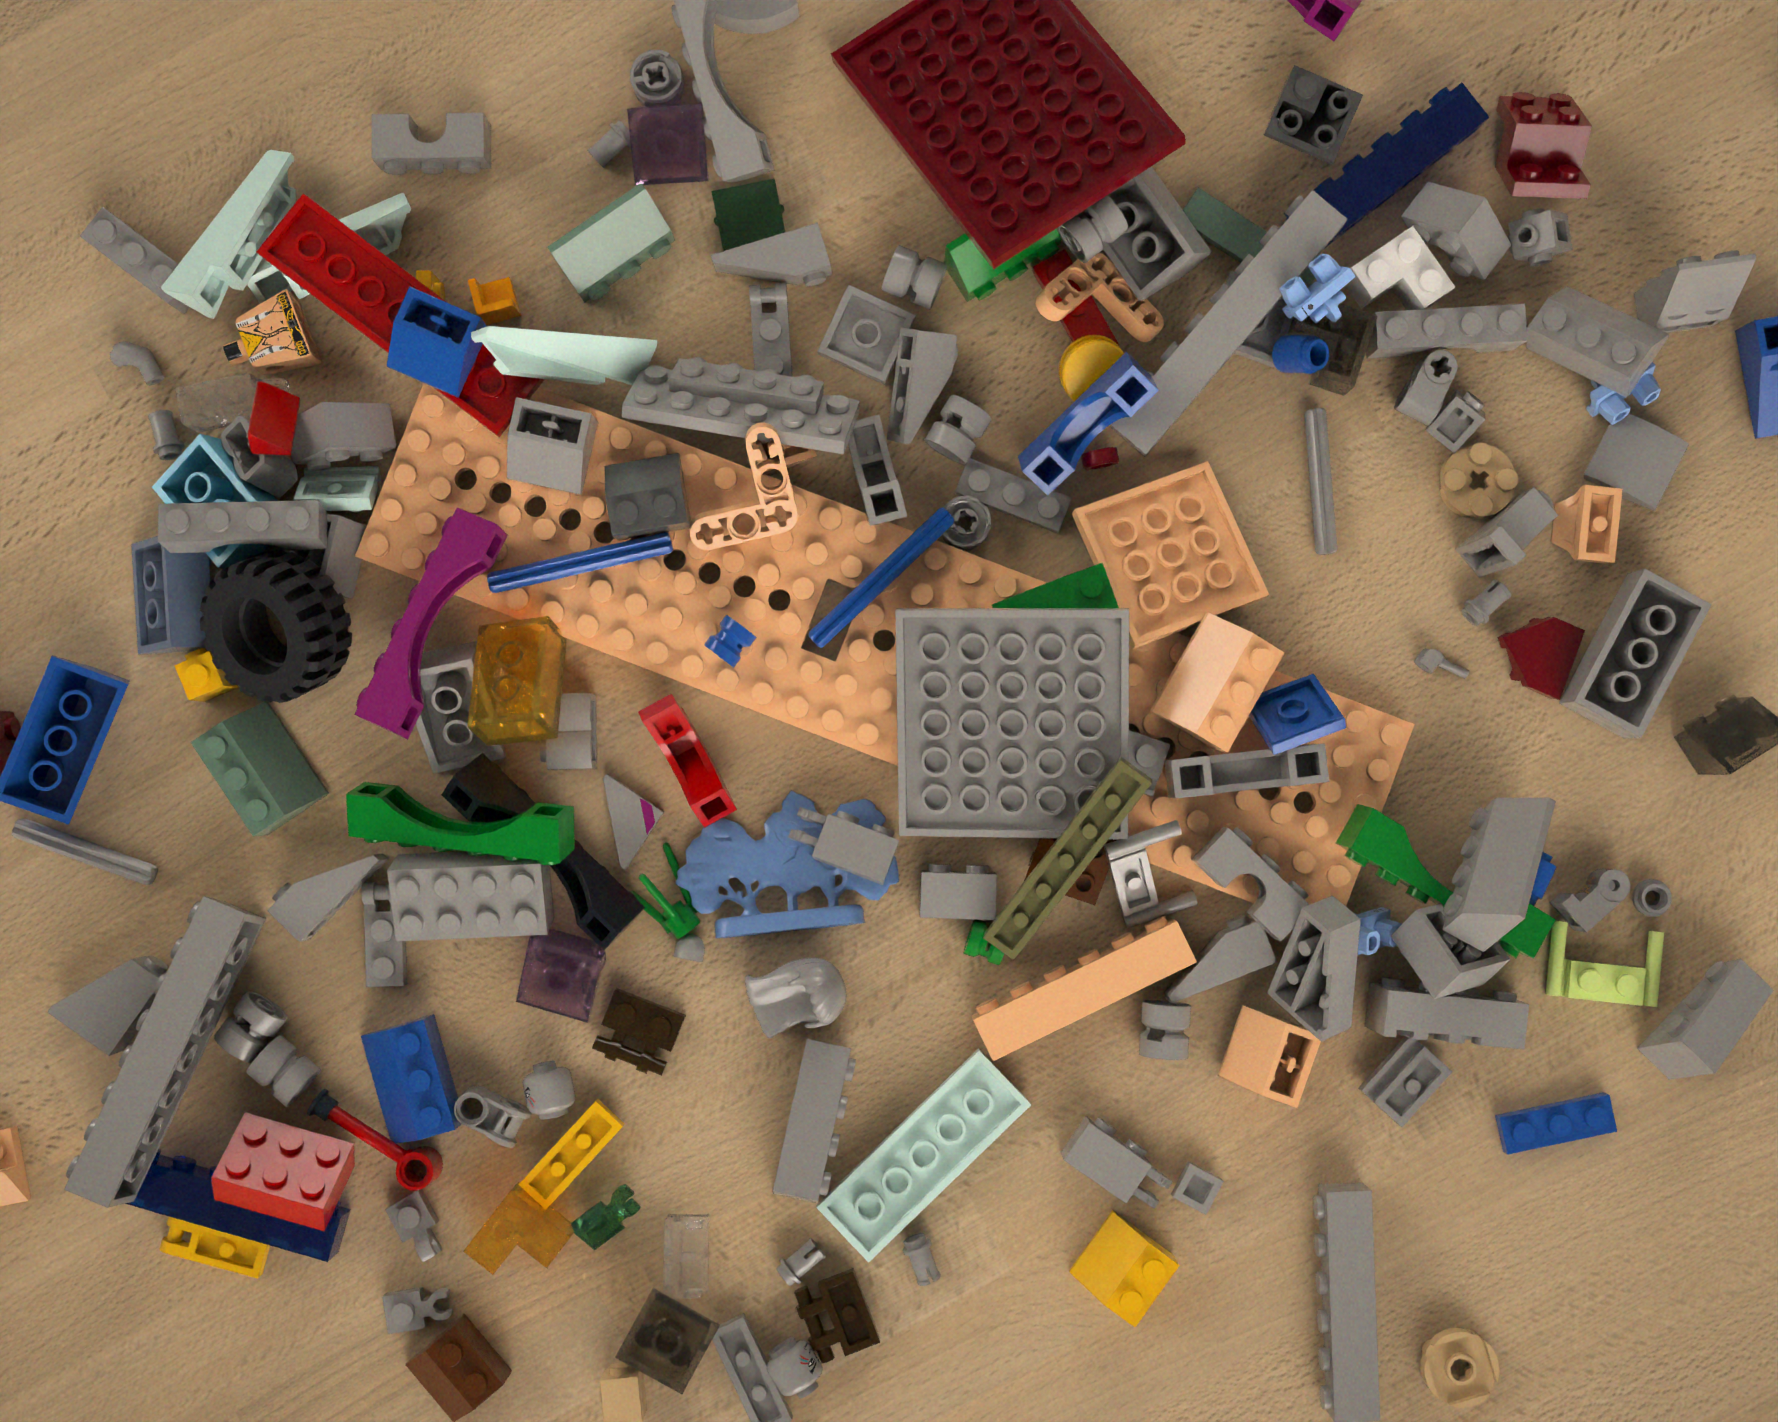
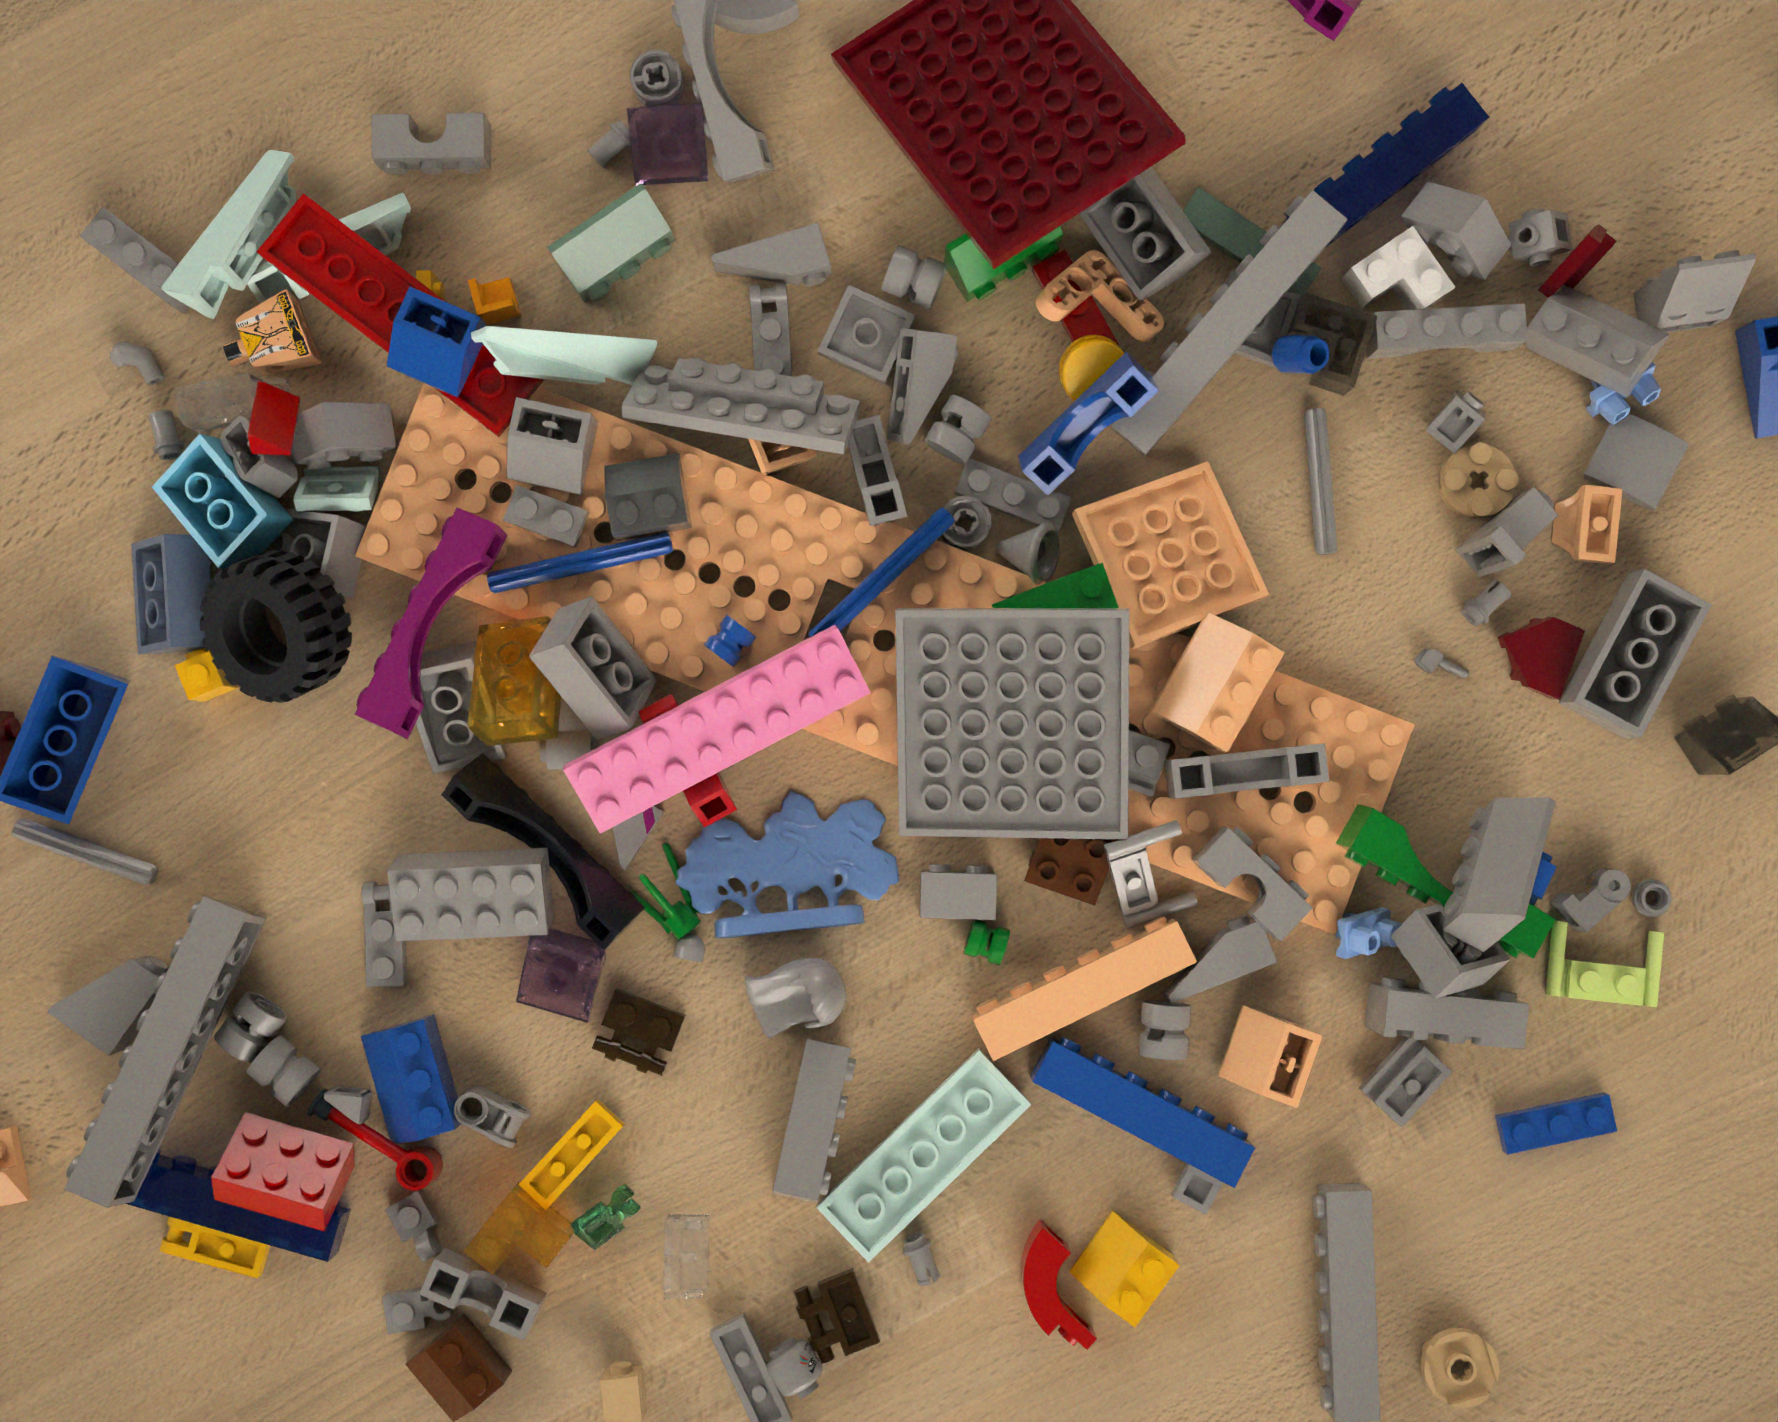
light grey arch [158,500,327,553] -> none
sand green slope [190,702,329,837] -> none
light grey slope [267,854,388,942] -> none
green arch [346,782,575,865] -> none
light grey head [522,1061,576,1120] -> none
clear smoke slope [615,1288,720,1394] -> none
light nougat beam [690,422,798,550] -> none
clear green piece [712,179,785,251] -> none
light grey pin [776,1238,826,1286] -> none
light grey hinge [788,807,899,885] -> none
olive plate [983,757,1152,960] -> none
light grey wheel [1057,195,1128,263] -> none
light grey hinge [1061,1116,1173,1209] -> none
dark red tile [1081,447,1120,470] -> none
blue plate [1249,673,1346,755] -> none
dark grey slope [1264,65,1363,165] -> none
light grey wedge [1267,896,1361,1042] -> none
light blue hips [1279,253,1356,323] -> none
light grey piece [1394,350,1458,426] -> none
dark red bracket [1495,92,1592,199] -> none
light grey wedge [1637,959,1774,1080] -> none
none -> light grey slope [324,1086,372,1124]
none -> light grey arch [419,1248,547,1341]
none -> light grey plate [503,485,589,547]
none -> light grey brick [529,596,657,740]
none -> bright pink plate [563,624,871,833]
none -> light grey hat [996,522,1060,584]
none -> red arch [1021,1219,1097,1350]
none -> blue brick [1030,1036,1255,1188]
none -> dark red slope [1538,224,1617,298]

